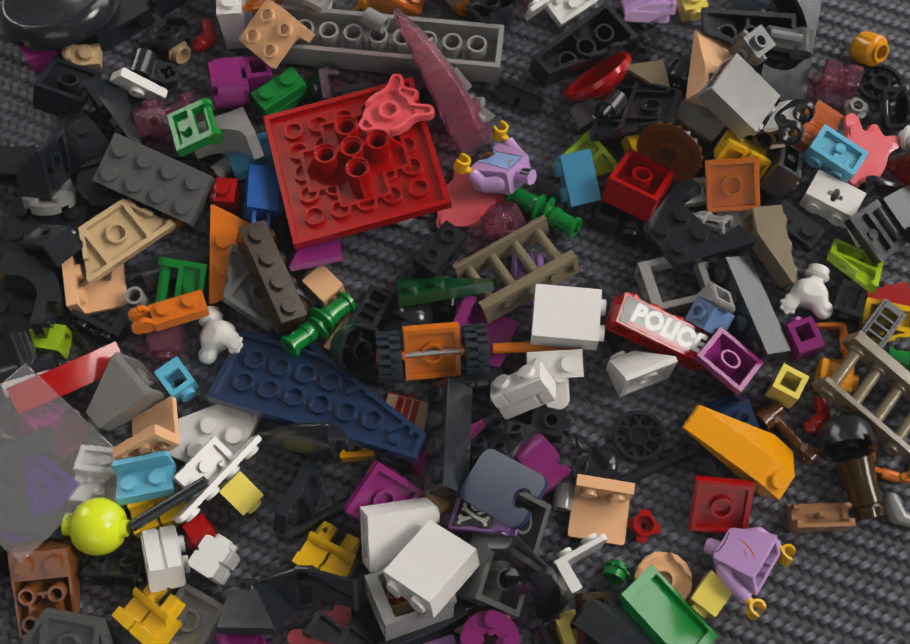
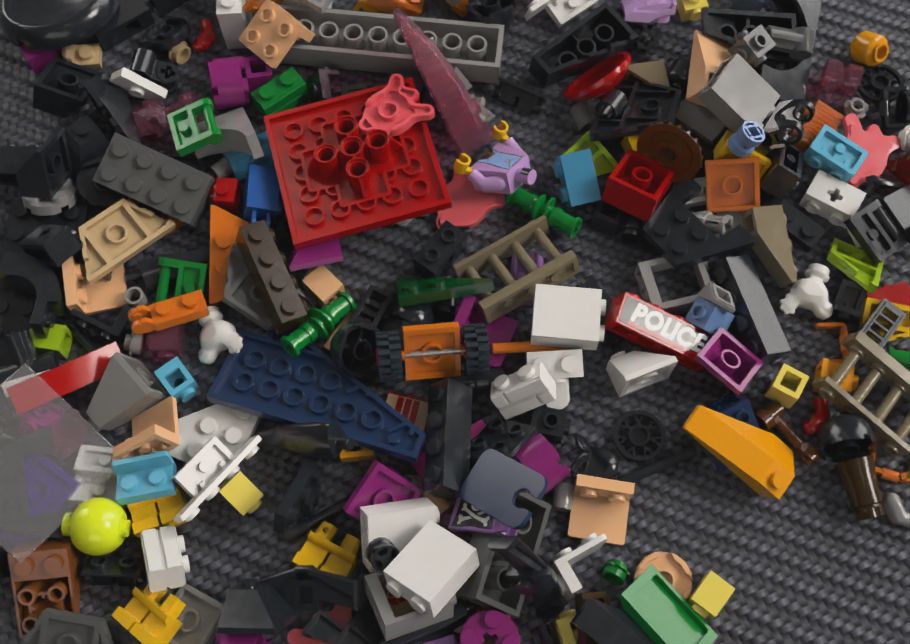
black bar [129,476,209,531] -> none
red plate [182,513,218,551] -> none
white brick [188,533,241,586] -> none
light grey hinge [362,7,390,33] -> none
clear pink brick [480,200,527,241] -> none
red plate [627,509,661,543] -> none
red tile [688,475,755,534] -> none
lavender torso [704,527,796,621] -> none
magenta brick [783,316,826,362] -> none
medium nougat hinge [786,502,856,534] -> none
none -> light grey plate [124,332,144,356]
none -> black wheel [366,537,400,574]
none -> medium blue wheel [728,121,765,158]

